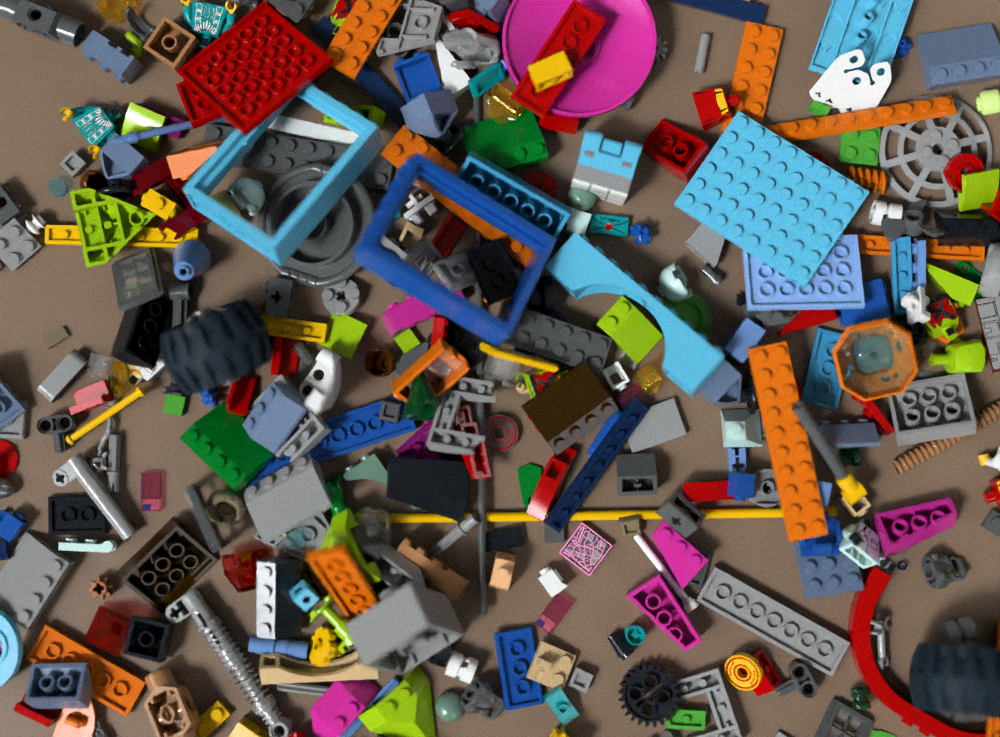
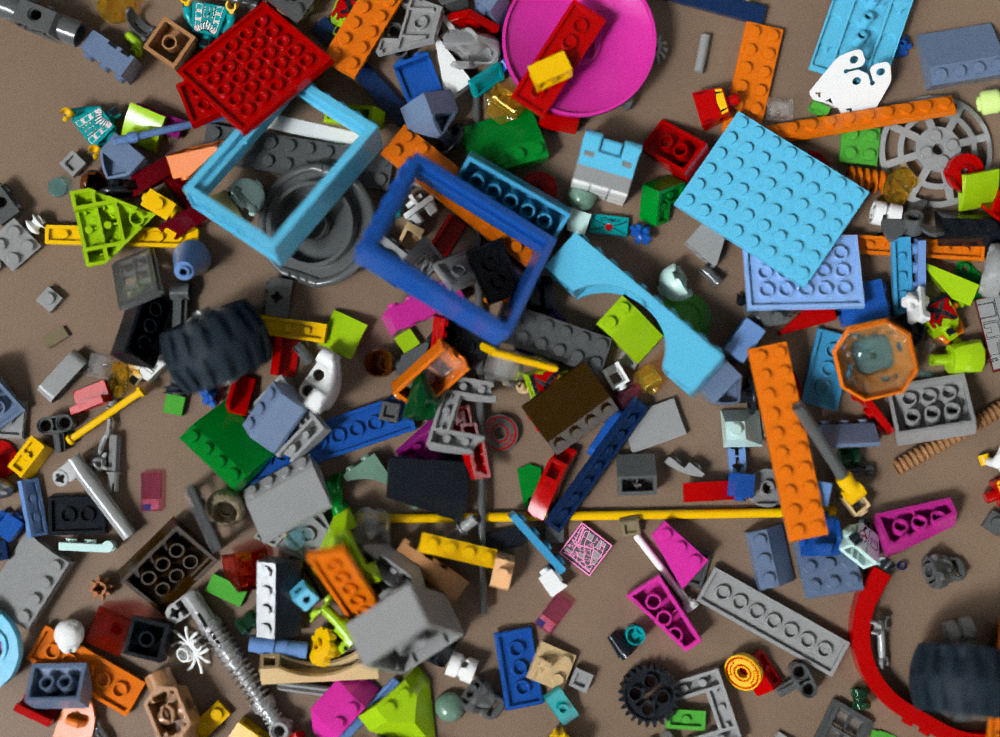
light grey plate [322,279,361,316] -> none
dark grey brick [656,490,705,538] -> none
none -> yellow hinge [8,435,54,479]
none -> medium blue plate [17,478,49,538]
none -> light grey plate [36,286,64,313]
none -> white hair [54,619,85,654]
none -> white animal [170,626,211,674]
none -> bright green tile [205,573,249,607]
none -> clear green wheel [234,609,256,636]
none -> yellow plate [418,532,497,569]
none -> dark azure plate [508,510,567,574]
none -> green panel [639,175,685,227]
none -> light grey slope [663,455,704,477]
none -> sand blue slope [744,524,795,590]
none -> clear piece [767,97,794,121]
none -> dark grey axle [846,465,874,477]
none -> clear yellow dish [883,167,918,205]

